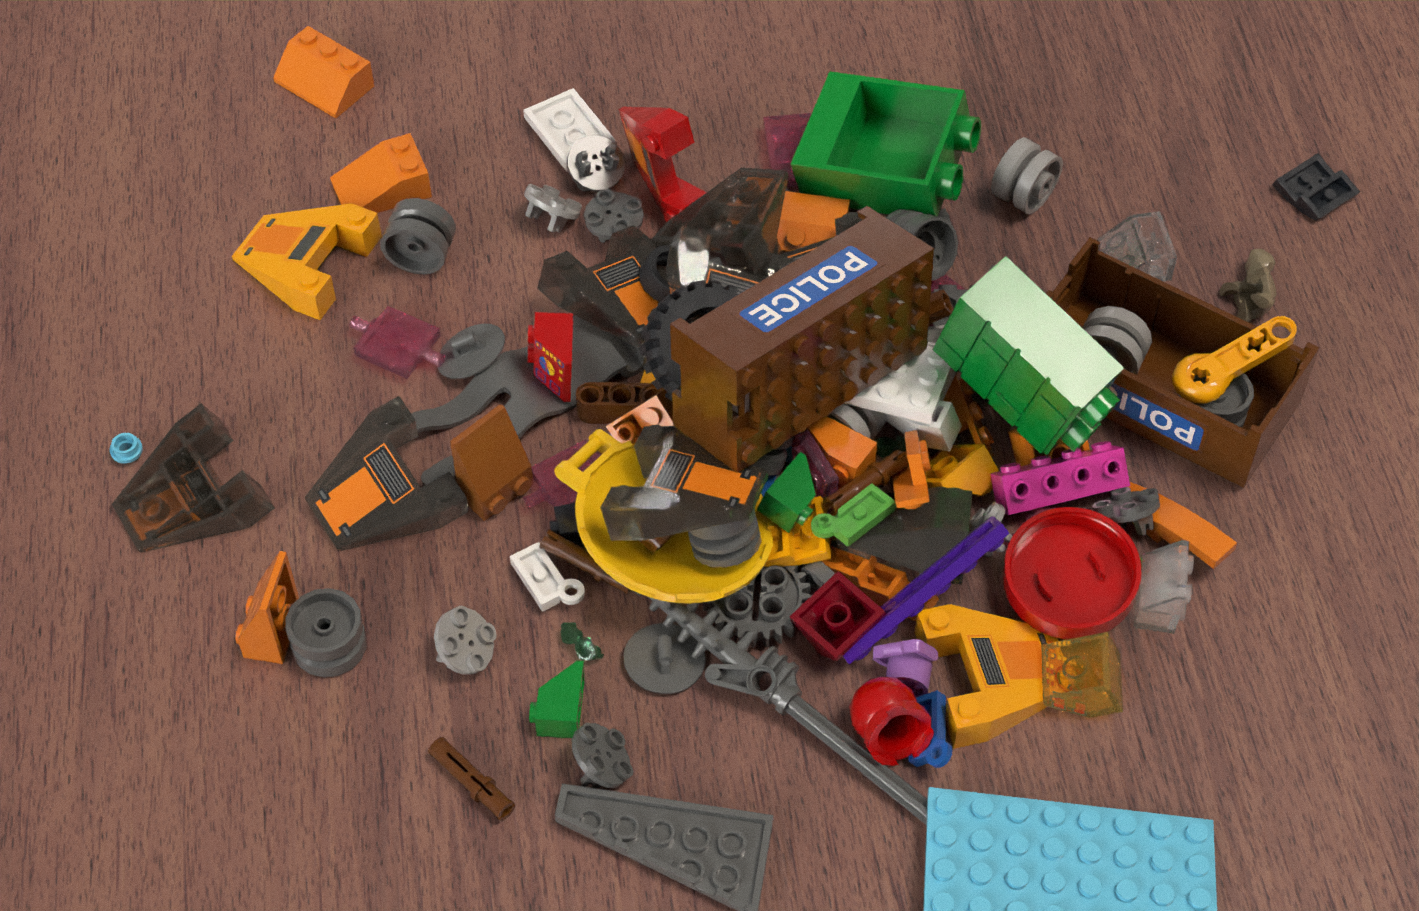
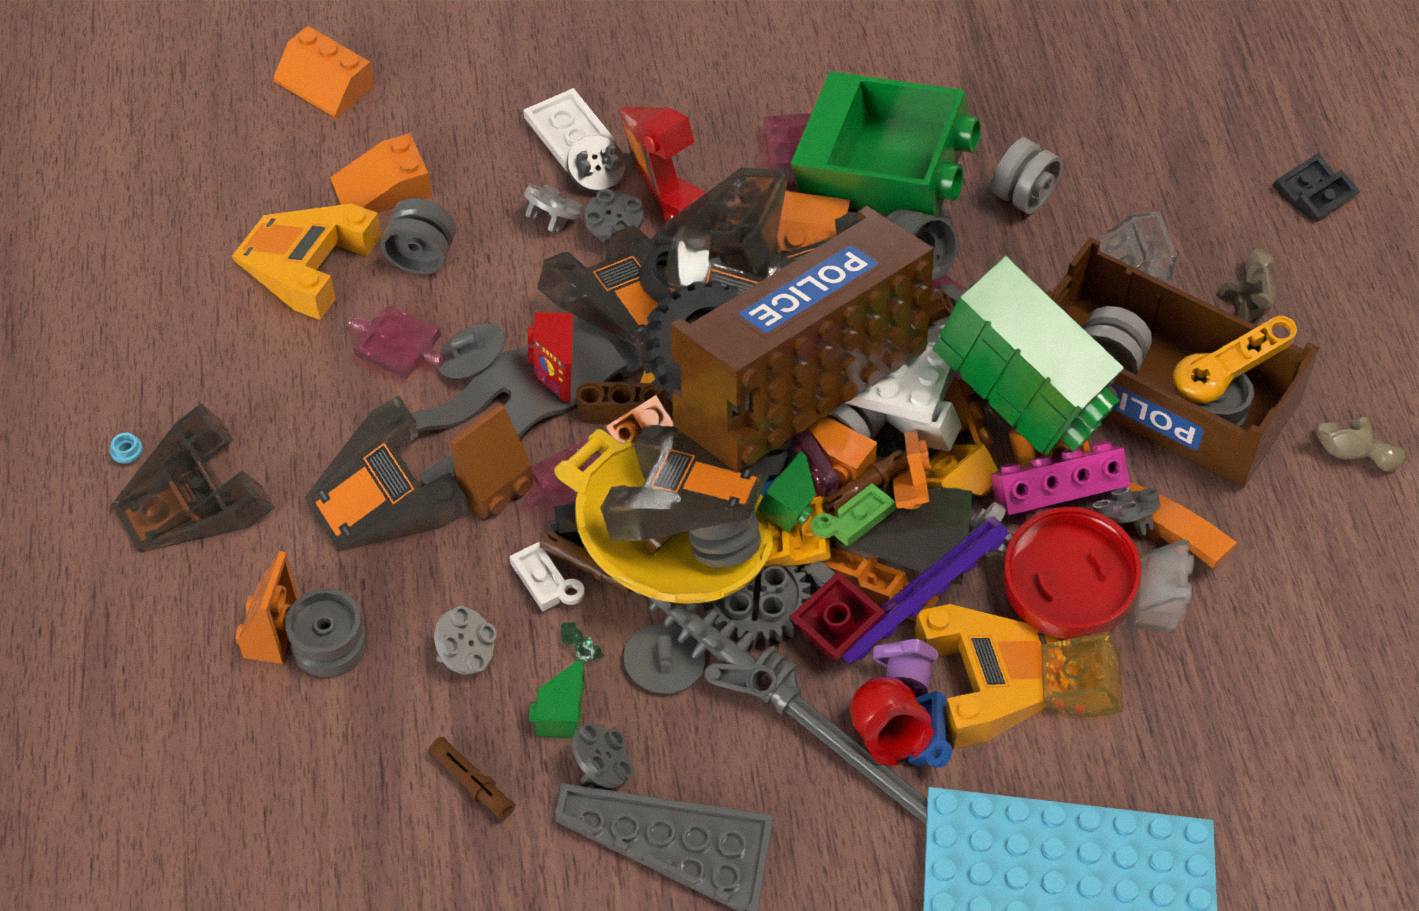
none -> dark tan animal [1315,417,1407,472]

